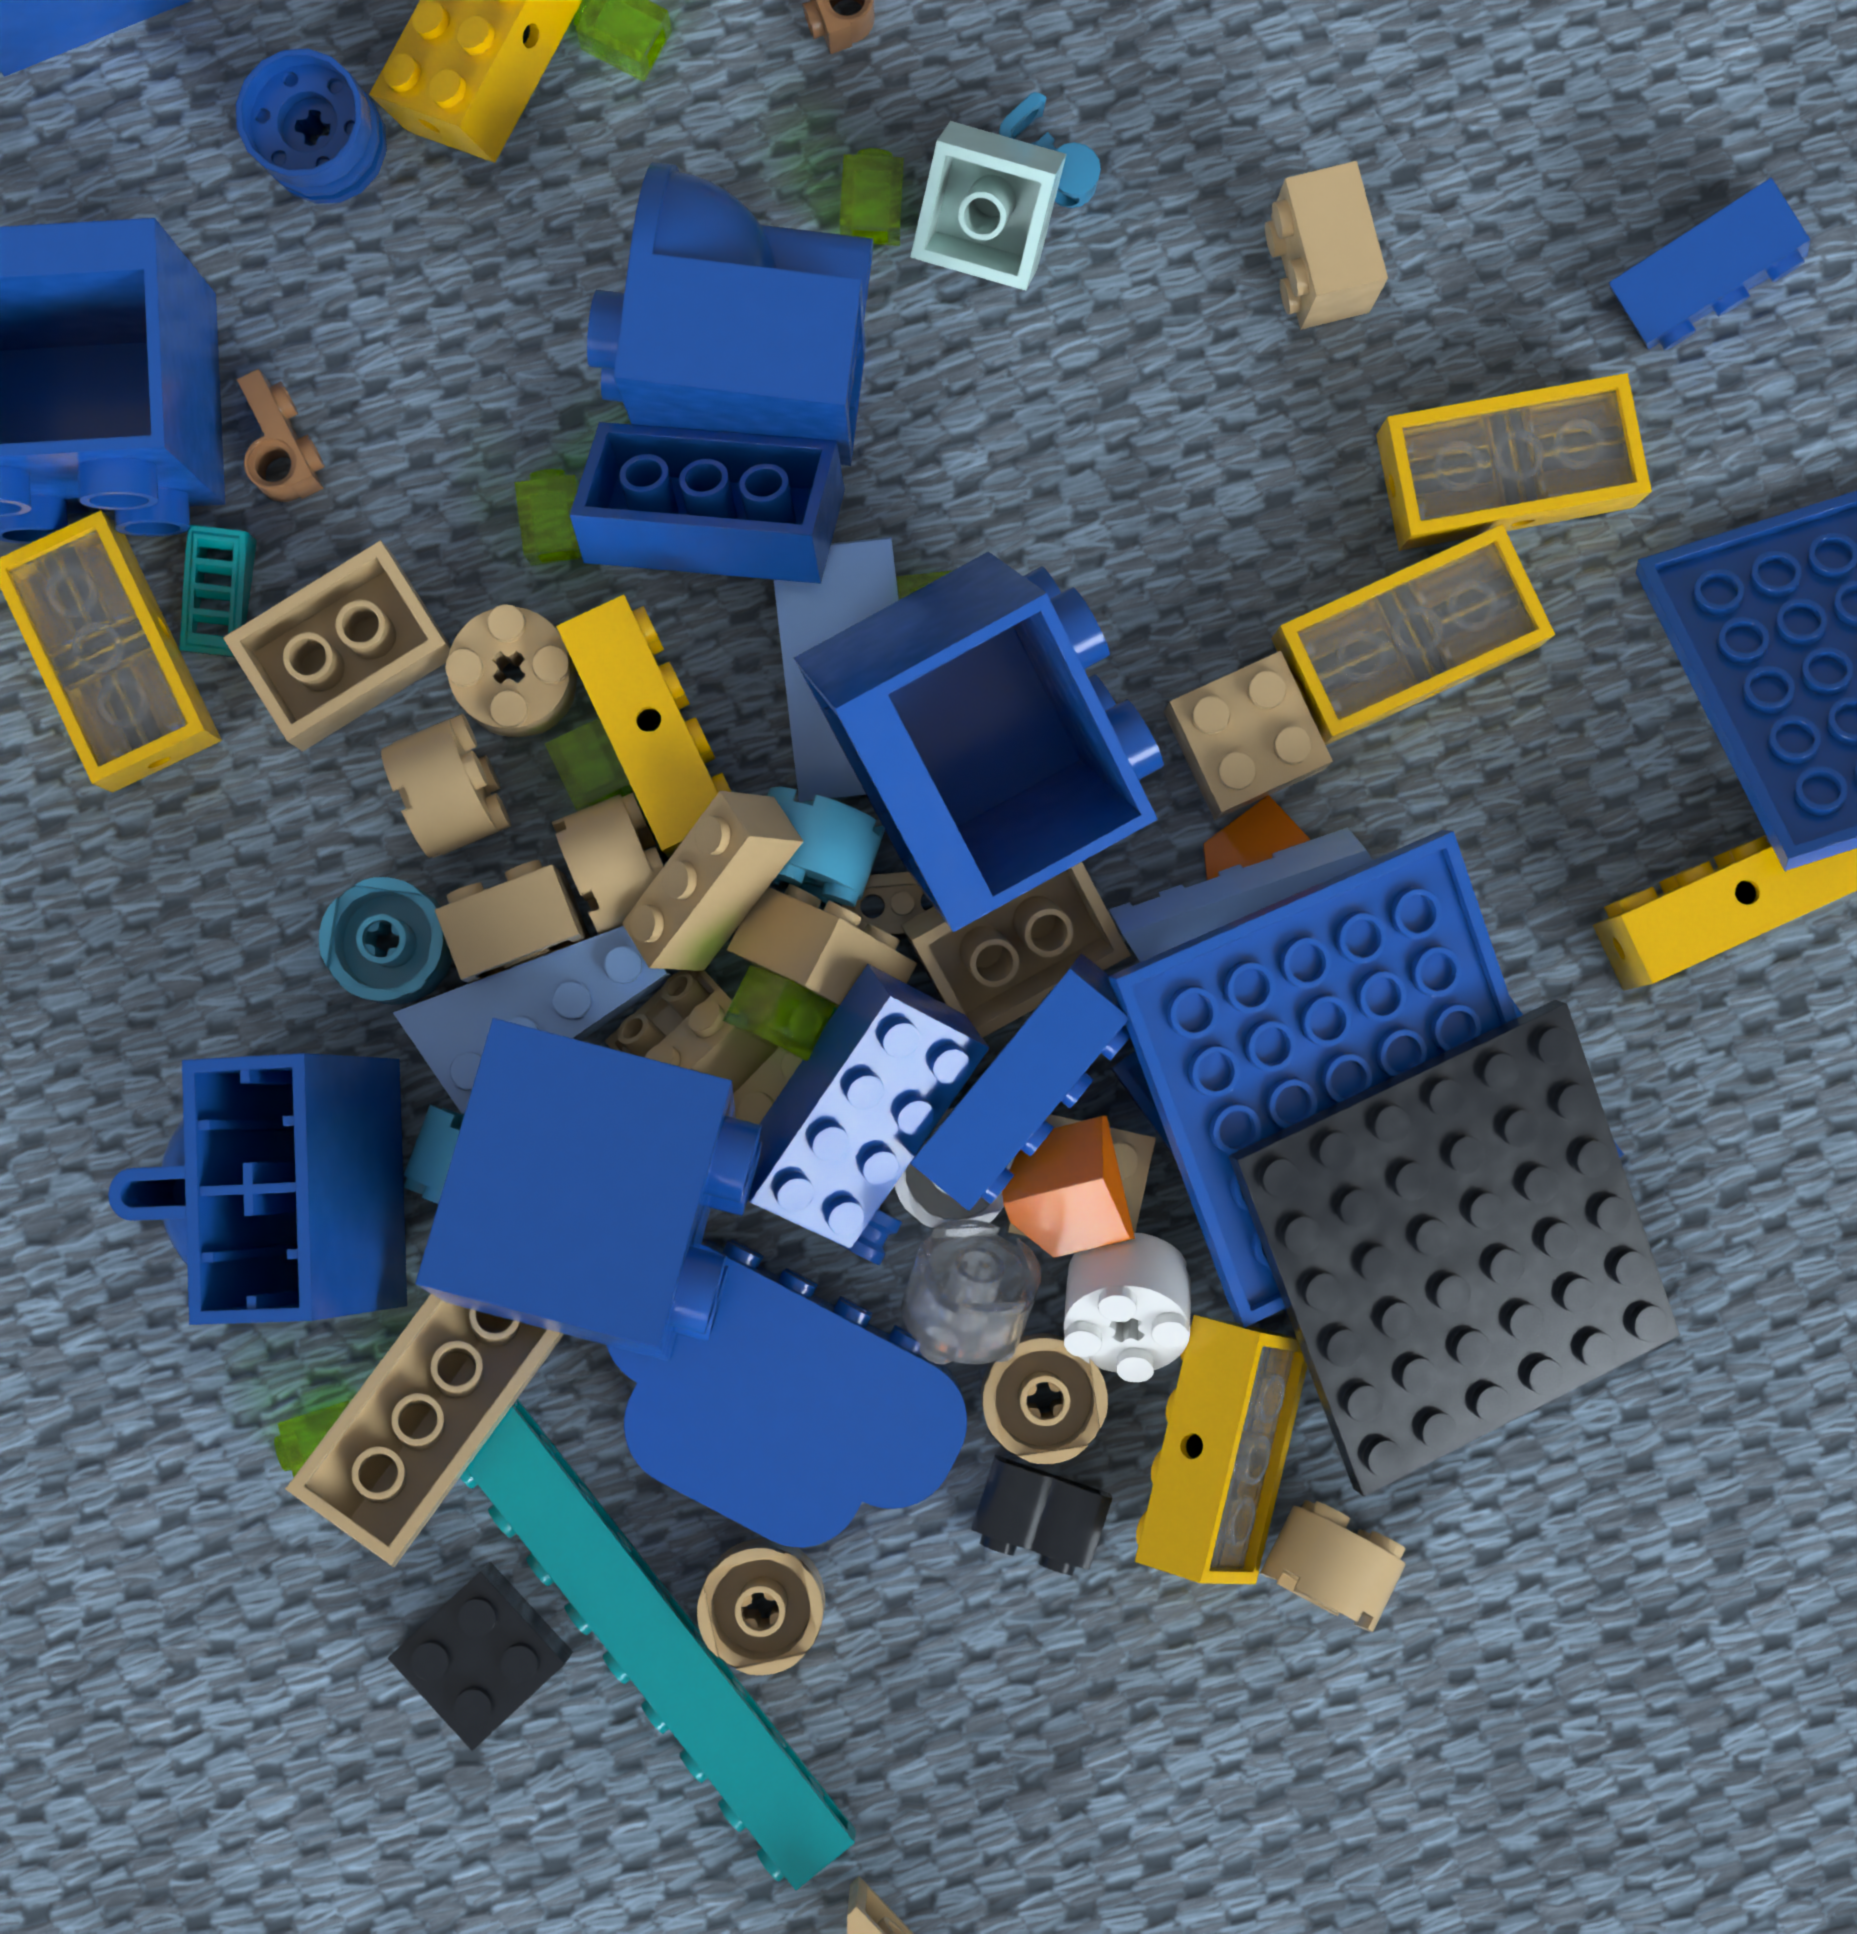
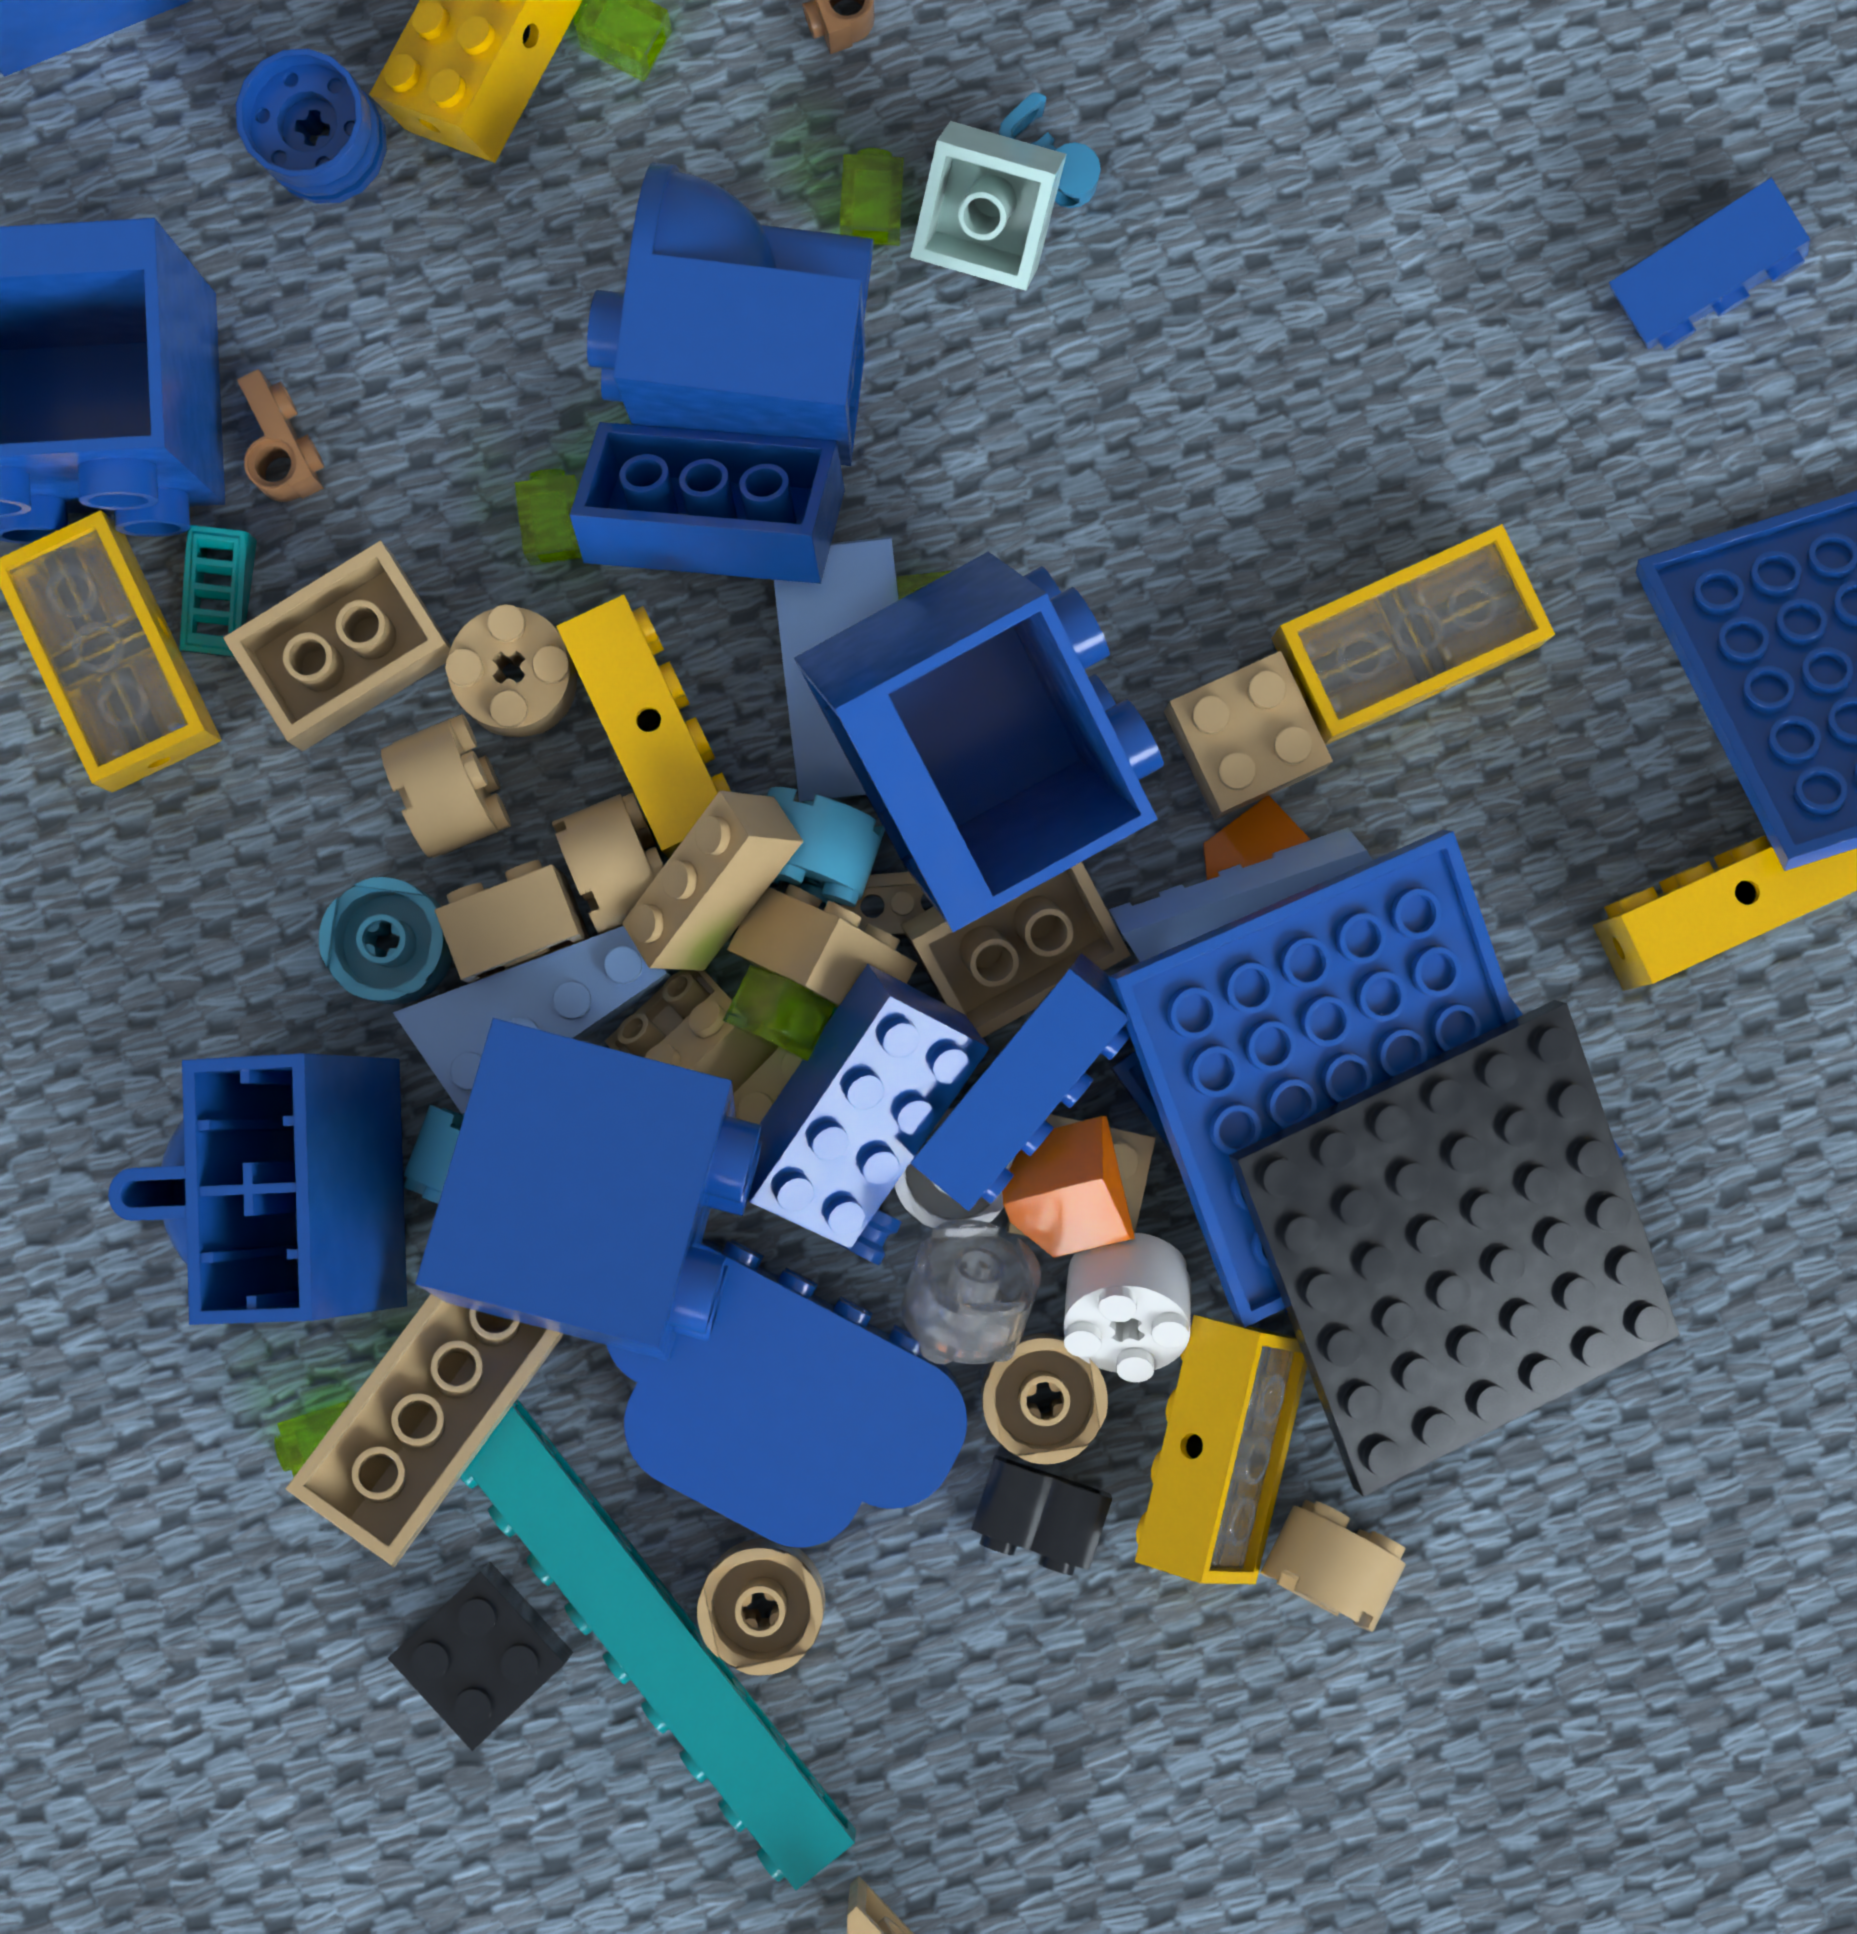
clear neon green brick [545,718,634,811] -> none
tan brick [1265,161,1388,330] -> none
brick [1376,373,1652,551] -> none

